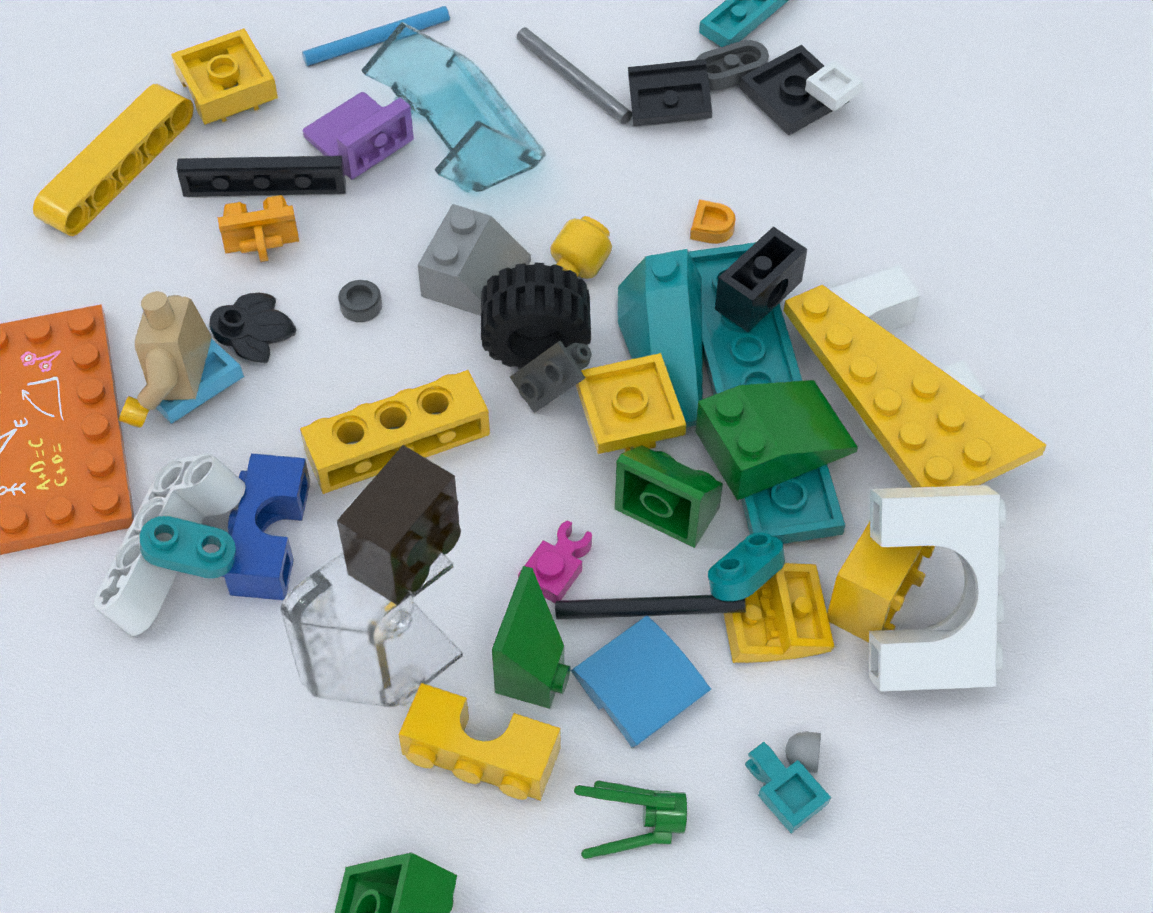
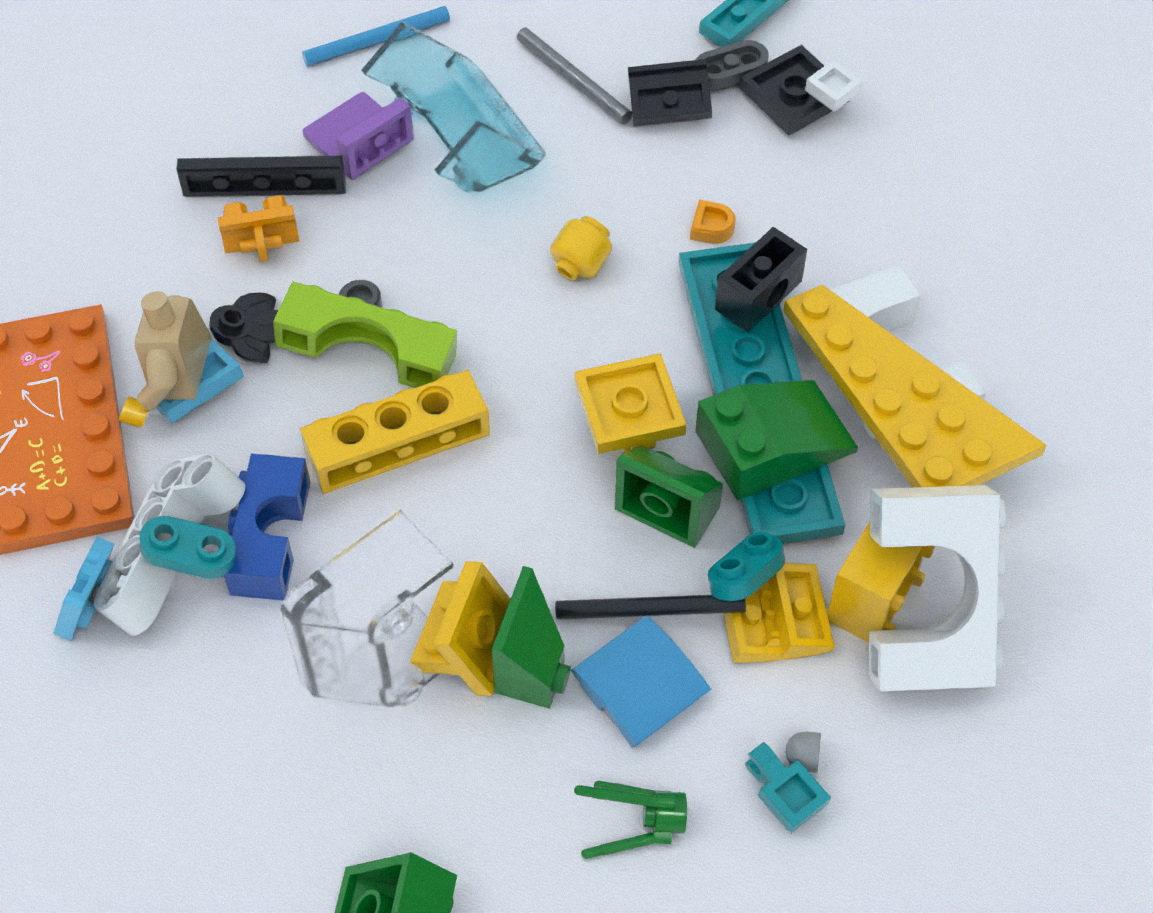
yellow beam [33,84,194,236] -> none
yellow brick [171,28,278,125] -> none
dark brown brick [337,445,461,606] -> none
yellow arch [398,683,561,801] -> none
light grey slope [418,204,531,316] -> none
black tyre [481,262,591,369] -> none
dark grey hinge [510,341,592,413] -> none
dark pink plate [518,520,592,603] -> none
teal wedge [617,249,703,427] -> none
none -> medium azure wing [53,537,114,641]
none -> lime arch [273,281,457,388]
none -> yellow bracket [410,561,510,696]

